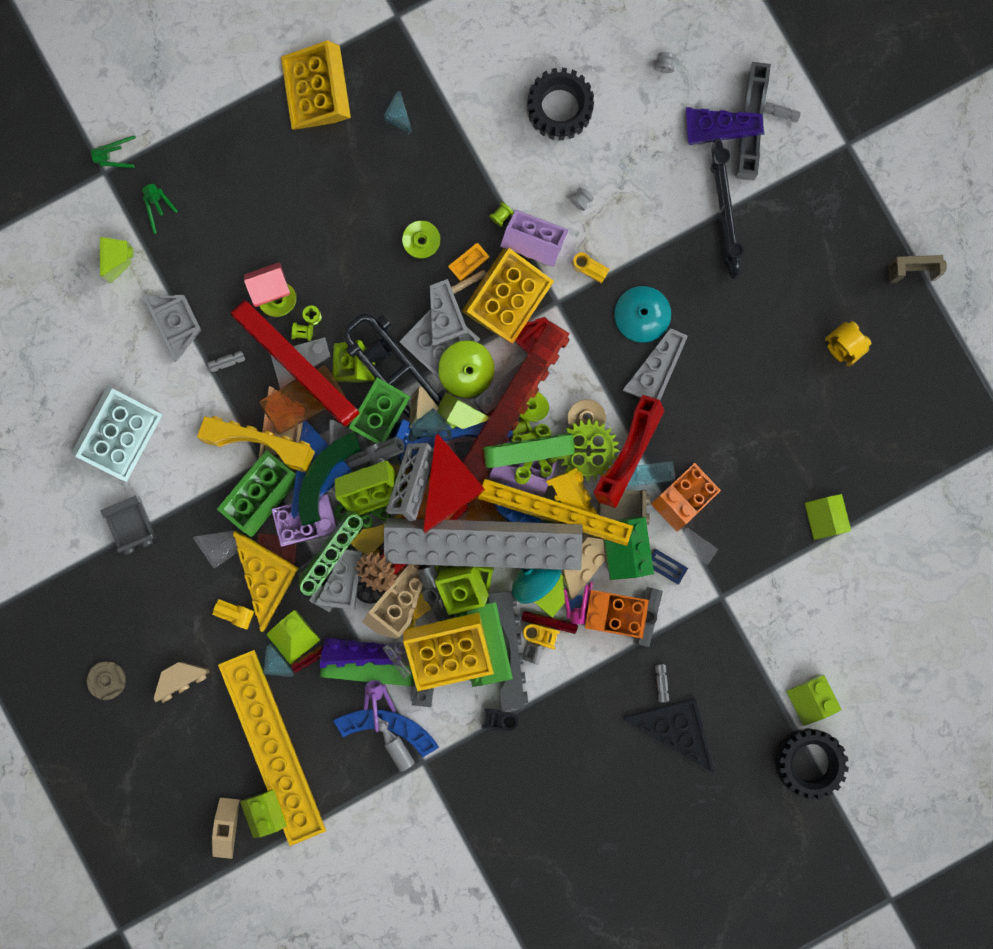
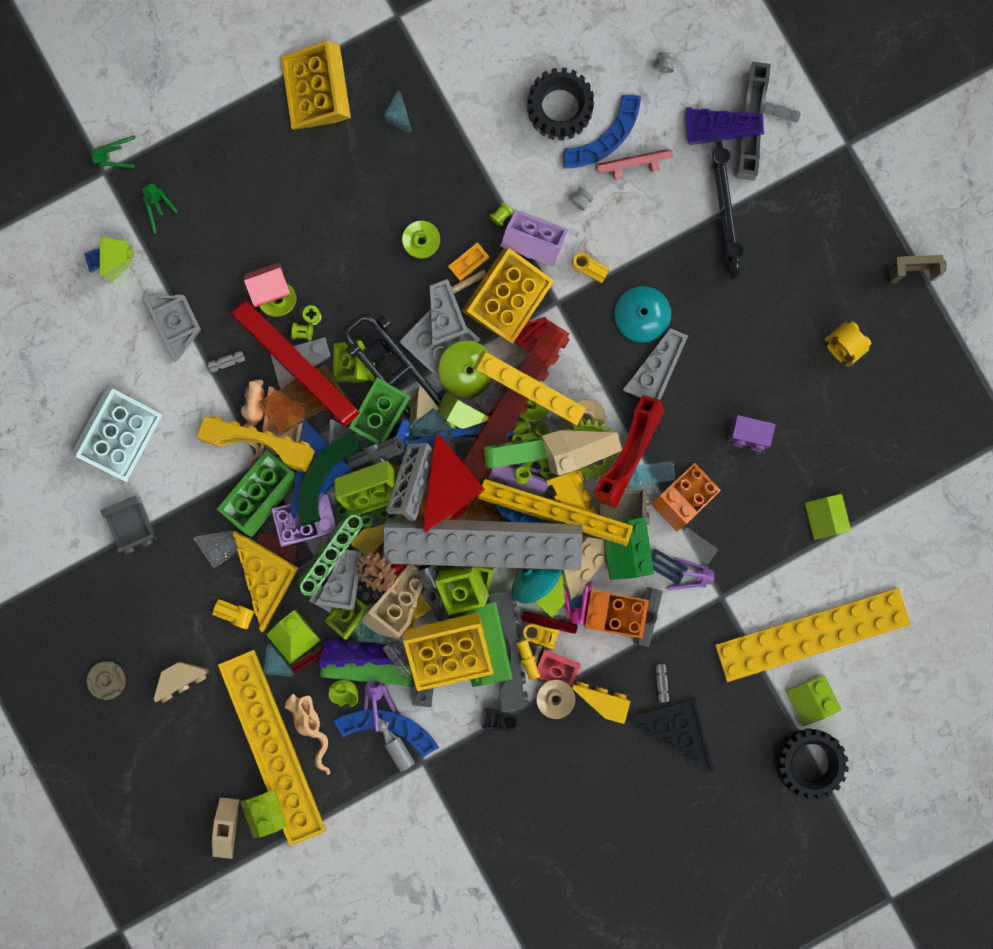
none -> blue tile [84,249,100,273]
none -> light nougat animal [241,379,265,465]
none -> light nougat animal [285,694,330,775]
none -> lime slope [324,597,371,640]
none -> lime hair [328,680,358,707]
none -> clear light blue slope [357,621,390,644]
none -> yellow arch [473,351,586,425]
none -> yellow pin [516,639,540,680]
none -> coral slope [536,649,581,687]
none -> tan dish [537,680,575,719]
none -> tan wedge [541,430,622,476]
none -> clear wing [546,345,582,395]
none -> blue tile [564,95,641,169]
none -> yellow slope [571,681,630,724]
none -> hinge [596,149,673,180]
none -> medium lavender plant [667,557,714,590]
none -> yellow plate [715,588,911,682]
none -> medium lavender brick [727,415,776,452]

